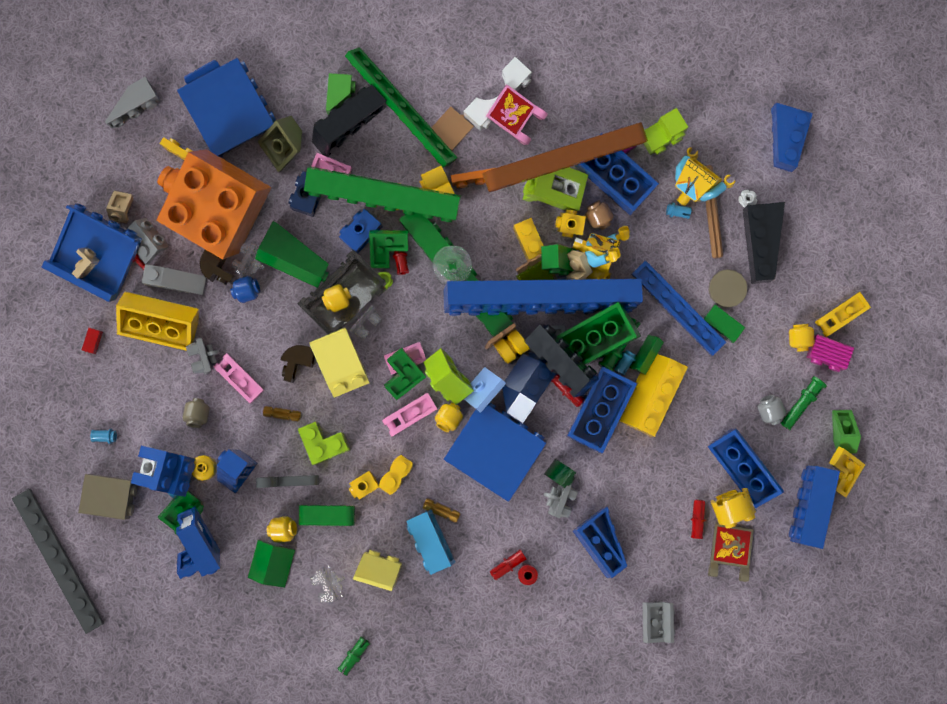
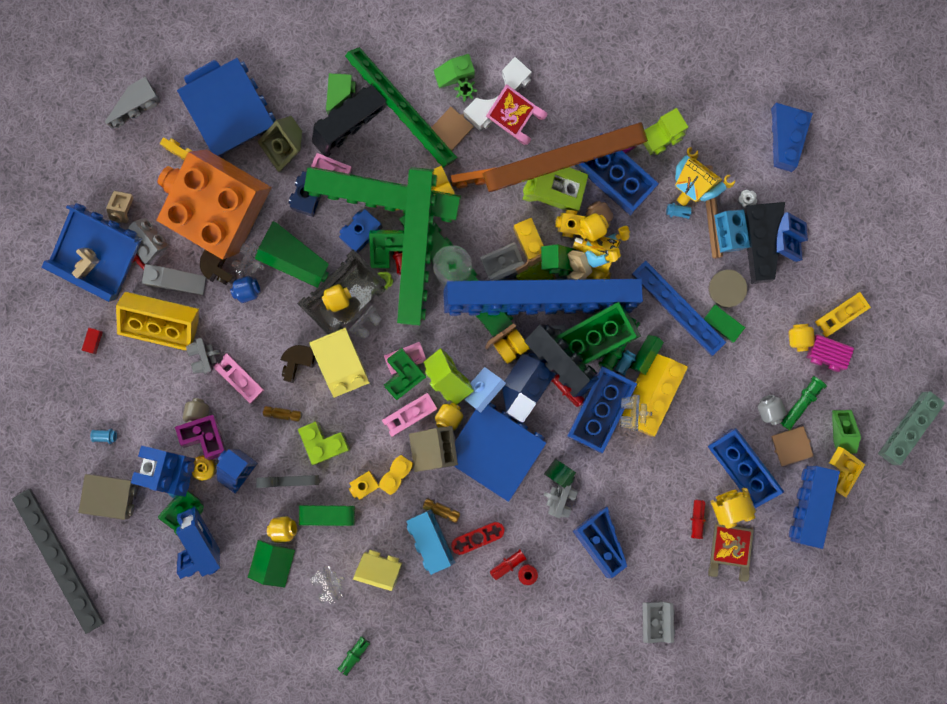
none -> magenta brick [175,415,226,460]
none -> green brick [397,167,437,326]
none -> dark tan brick [409,426,458,472]
none -> bright green slope [434,54,475,88]
none -> red beam [451,522,504,555]
none -> bright green gear [454,78,477,102]
none -> light grey bracket [480,242,525,281]
none -> yellow head [579,213,609,242]
none -> clear hips [620,395,652,431]
none -> dark azure brick [714,210,750,253]
none -> medium nougat piece [771,426,813,467]
none -> blue slope [777,212,808,262]
none -> sand green brick [878,391,945,465]

